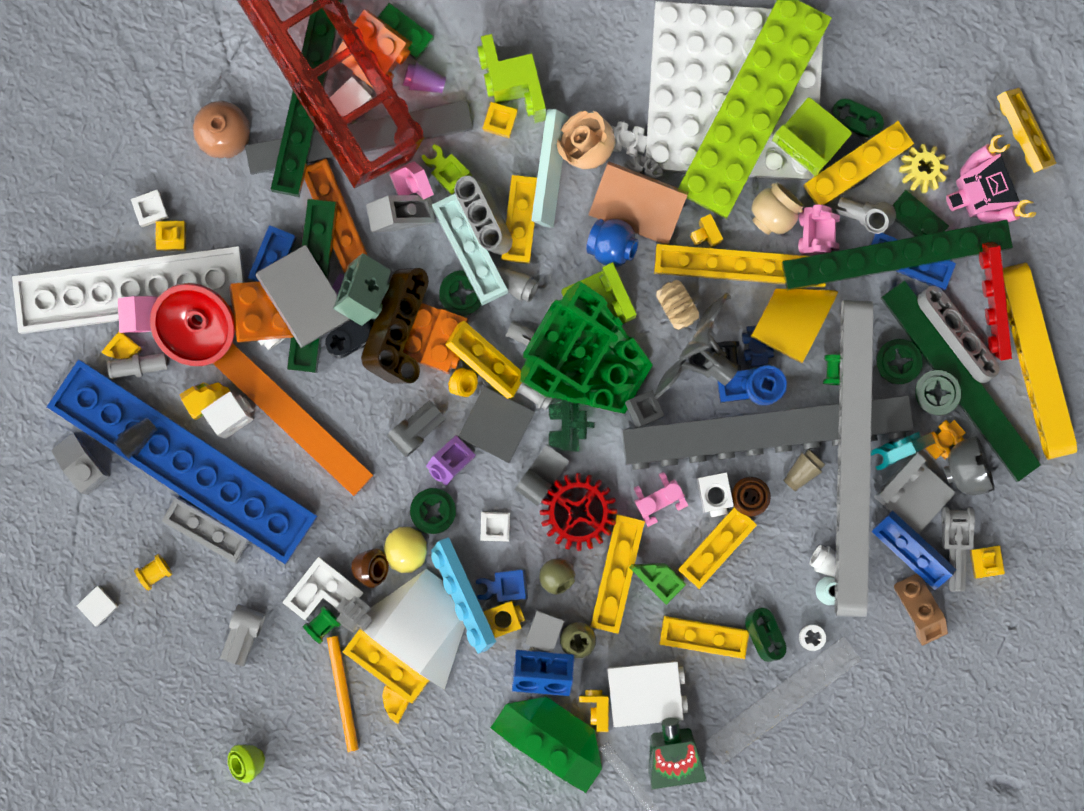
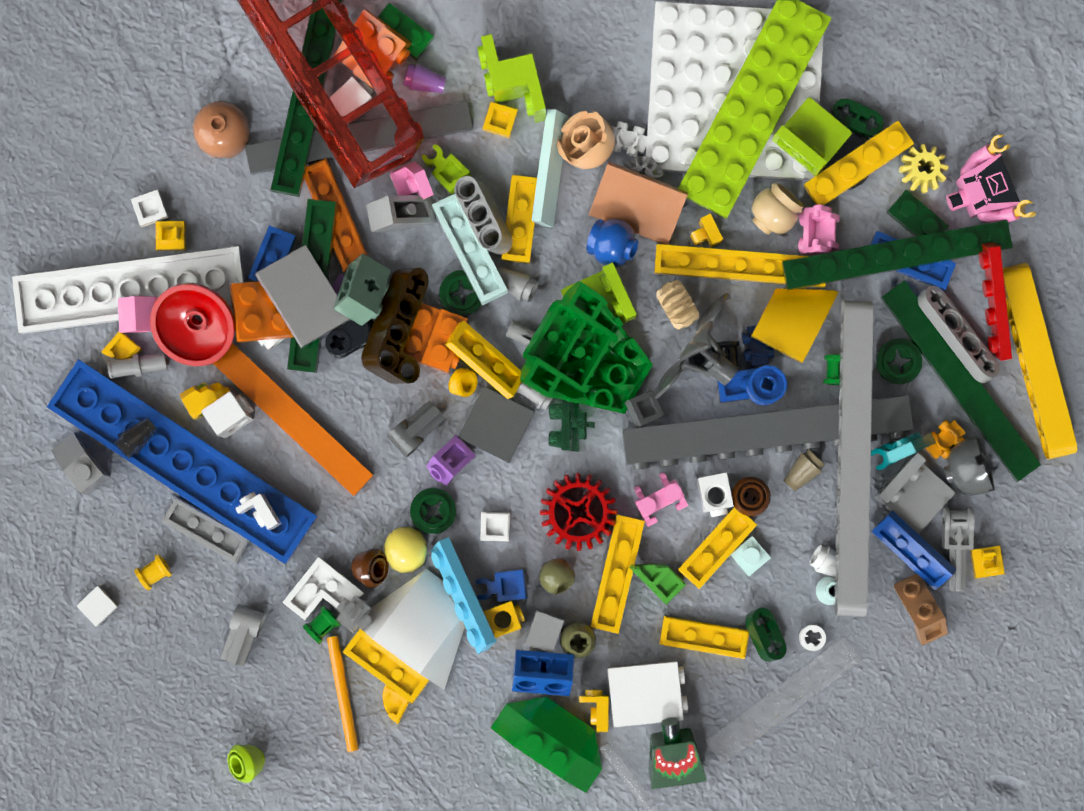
dark grey panel [514,445,569,506] -> none
light grey pin [836,197,896,234] -> none
gear [915,369,962,415] -> none
yellow plate [997,87,1057,173] -> none
none -> white bracket [235,492,282,530]
none -> light aqua plate [730,536,771,577]

